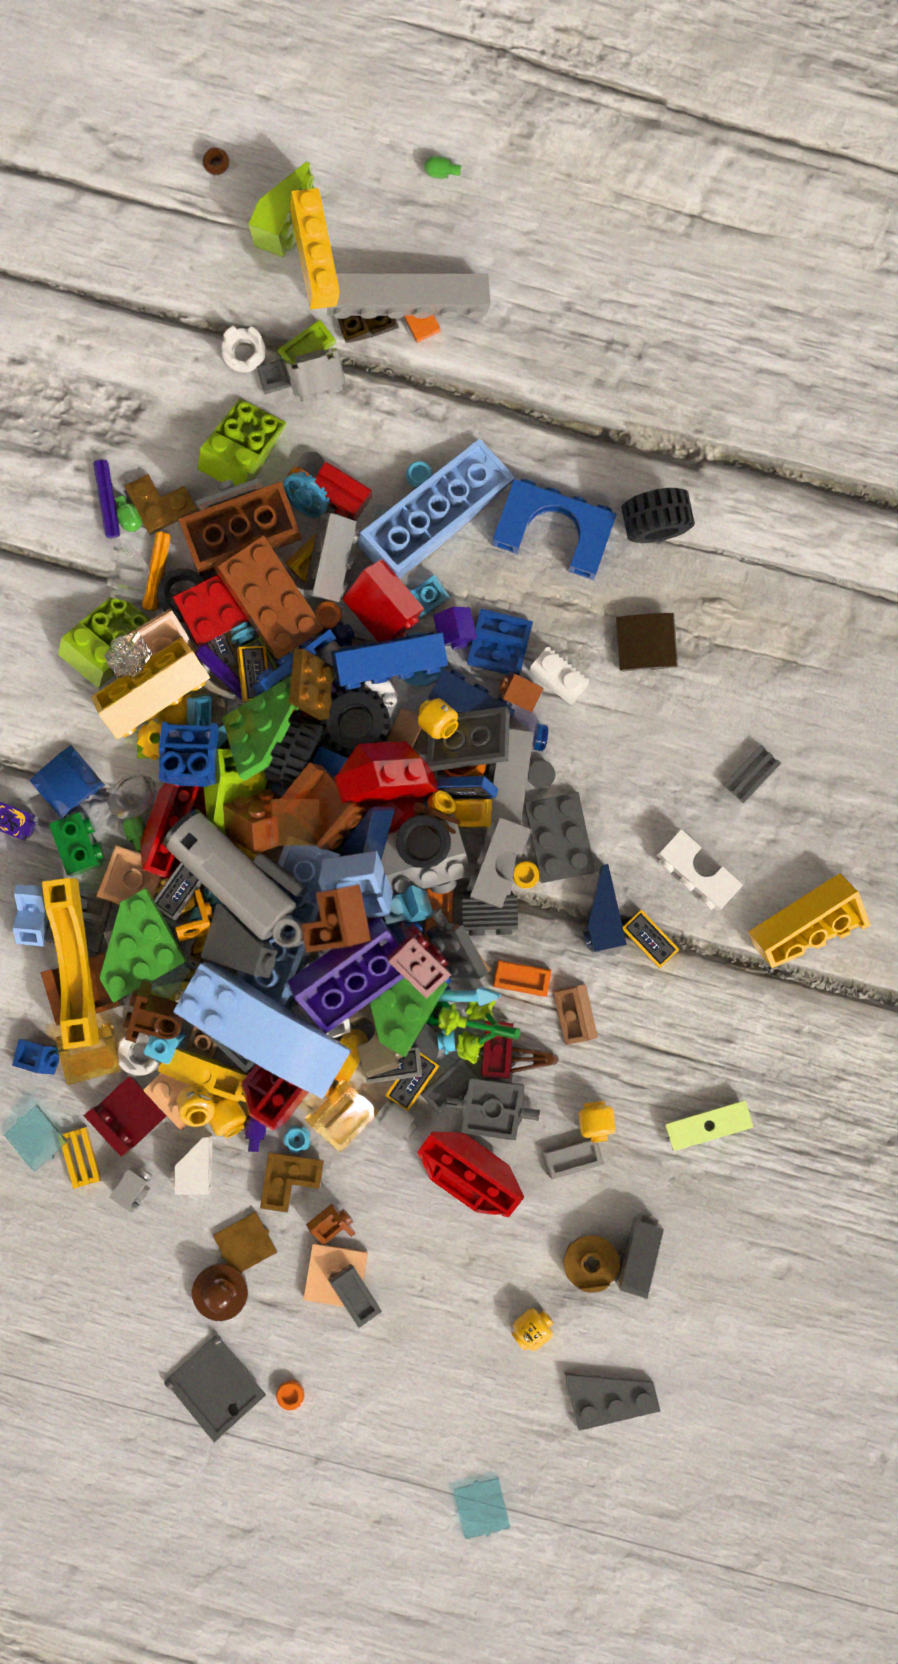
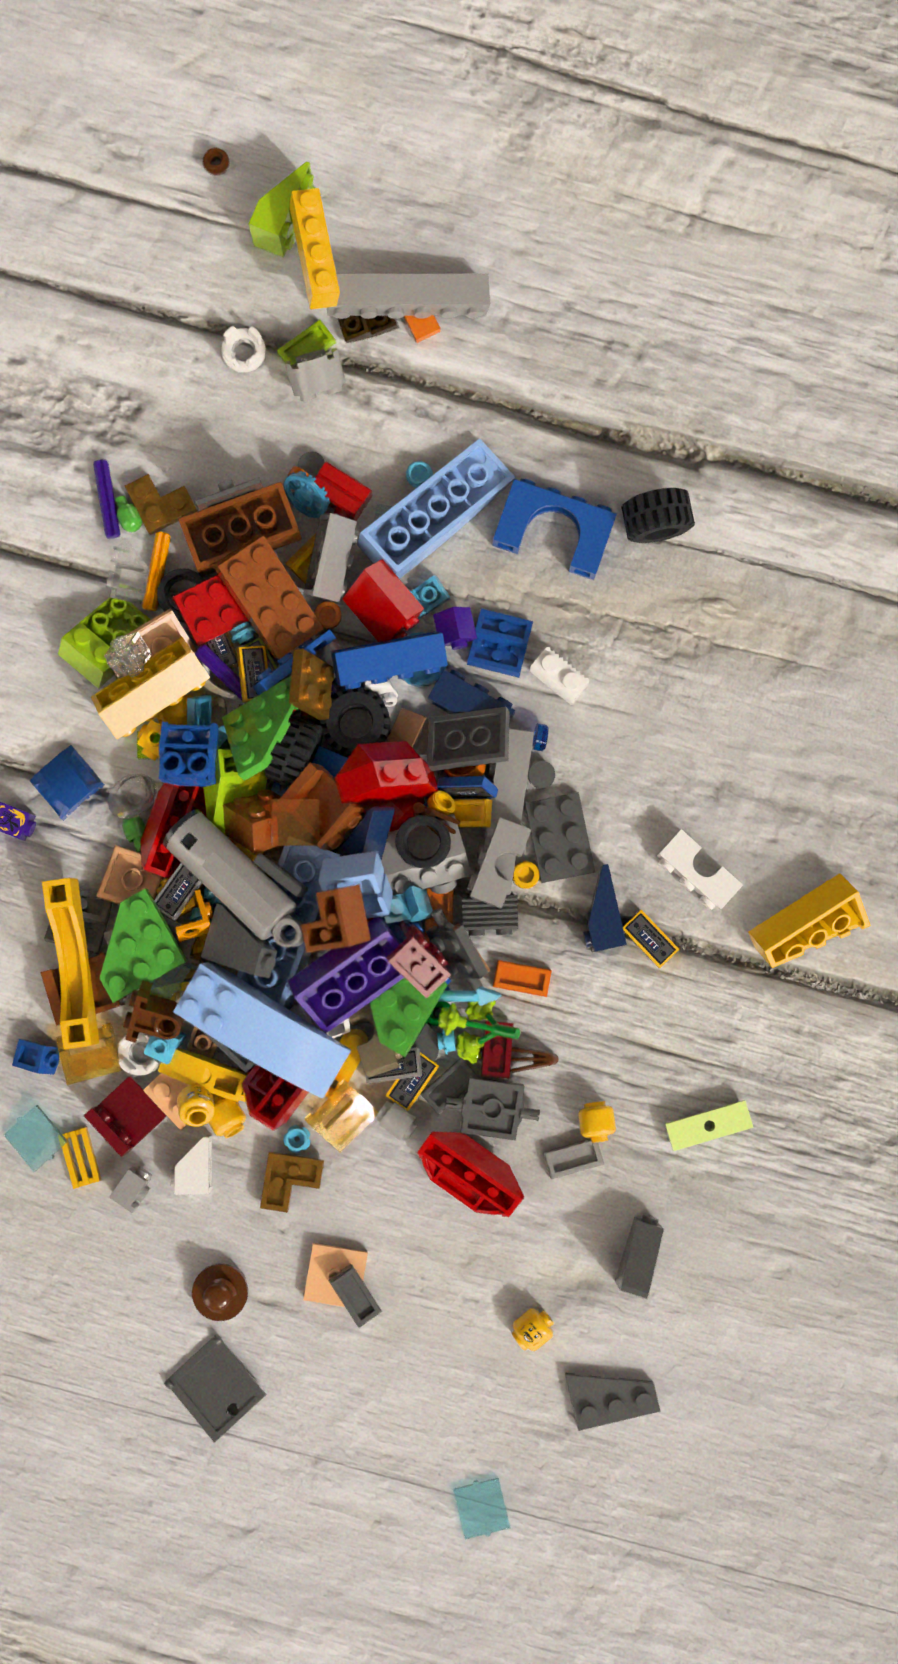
light blue brick [13,885,49,946] -> none
green brick [49,812,105,877] -> none
lime slope [197,398,287,486] -> none
pearl gold piece [213,1211,278,1272] -> none
dark purple cylinder [244,1115,266,1152] -> none
dark grey tile [256,359,290,394] -> none
orange tile [276,1380,305,1410] -> none
dark orange bracket [306,1203,356,1245] -> none
clear blue plate [331,621,355,647] -> none
yellow head [417,698,458,739] -> none
bright green cylinder [424,156,462,179] -> none
dark orange brick [498,671,544,712] -> none
medium nougat slope [553,984,598,1045] -> none
pearl gold plate [563,1234,620,1293] -> none
dark brown slope [616,613,678,672] -> none
dark grey tile [723,745,781,803] -> none

